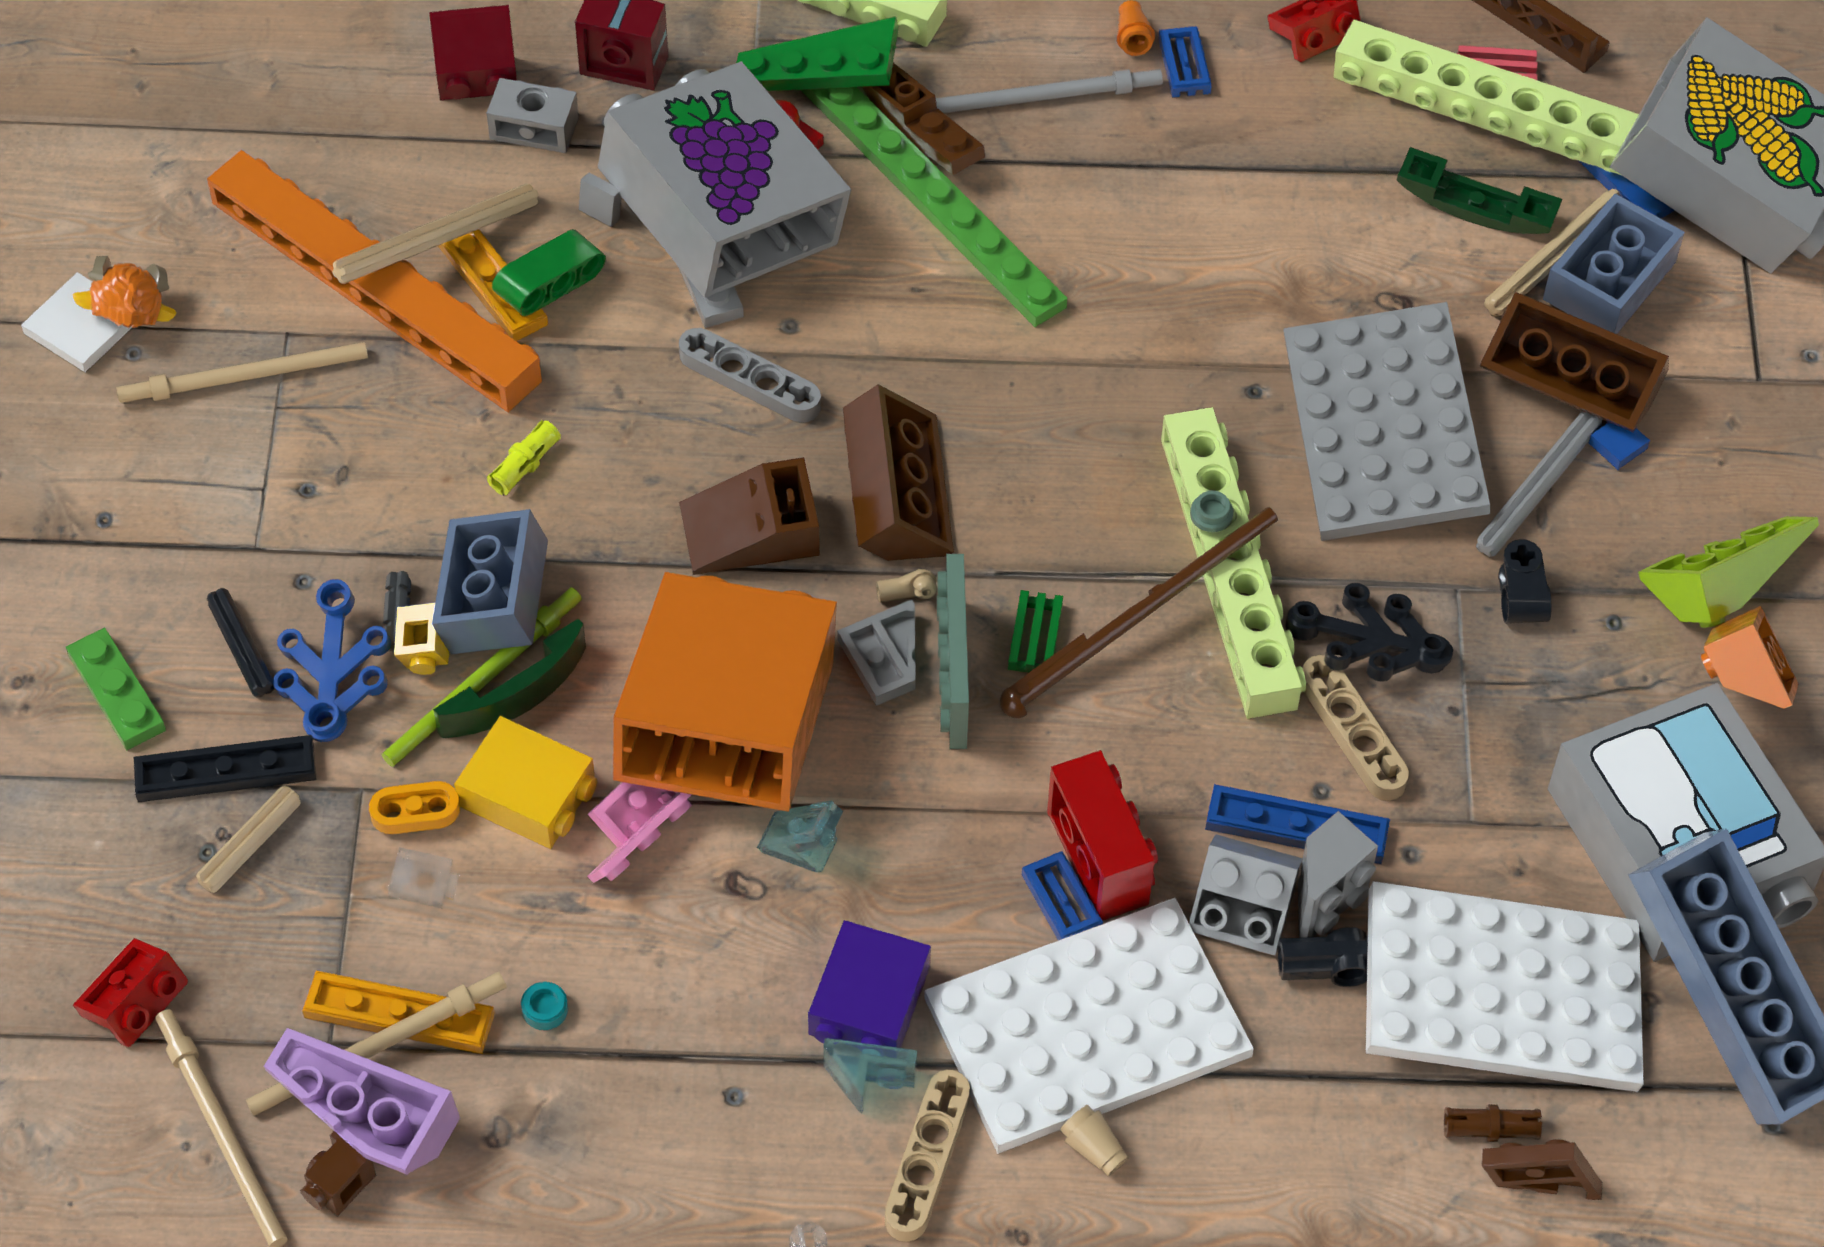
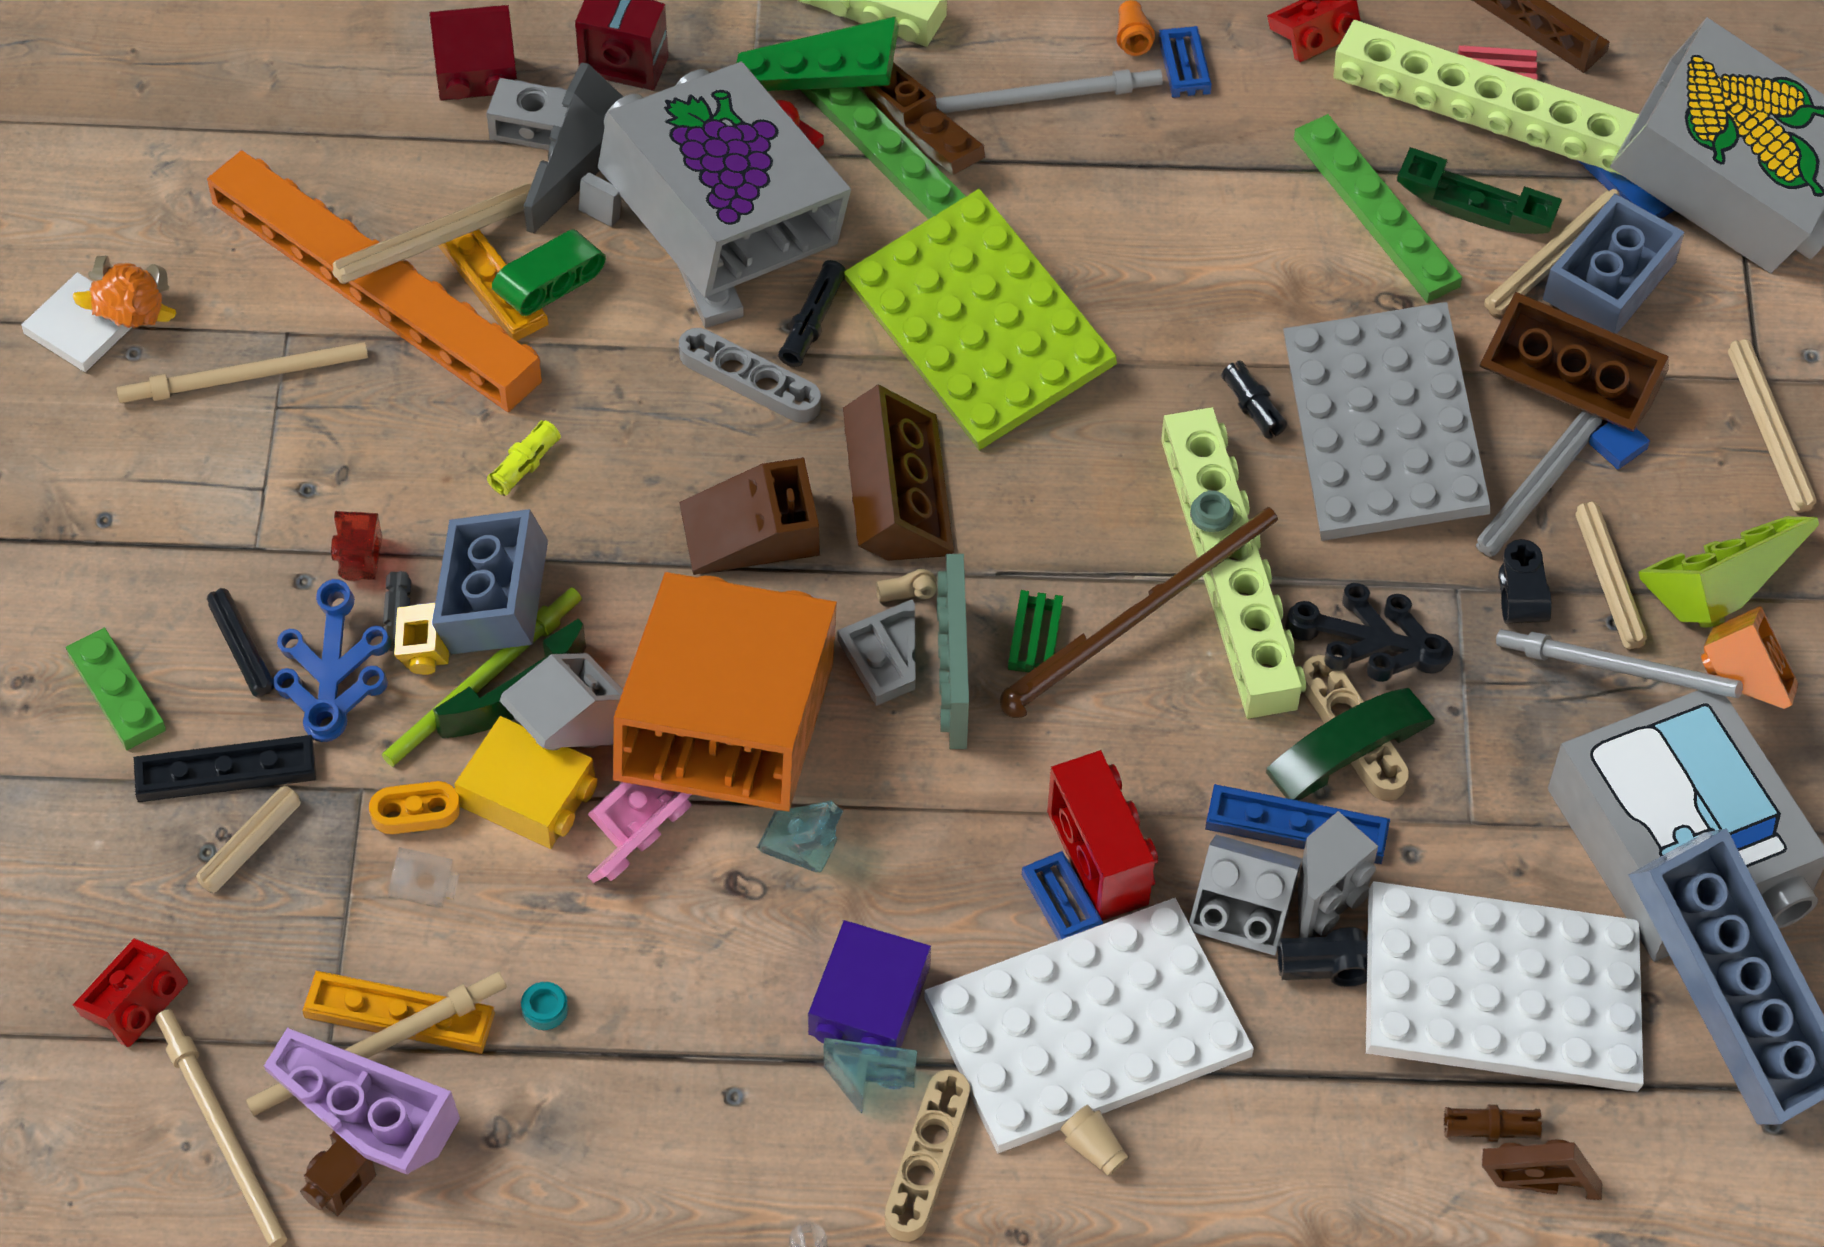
none -> clear red brick [331,511,382,581]
none -> light grey slope [500,653,623,750]
none -> dark grey wedge [524,62,624,233]
none -> black pin [778,260,846,367]
none -> lime plate [844,189,1117,451]
none -> black pin [1221,361,1287,439]
none -> dark green slope [1266,687,1435,801]
none -> bright green plate [1294,114,1462,303]
none -> light grey bar [1496,629,1743,698]
none -> tan axle [1575,501,1648,650]
none -> tan axle [1728,339,1817,514]

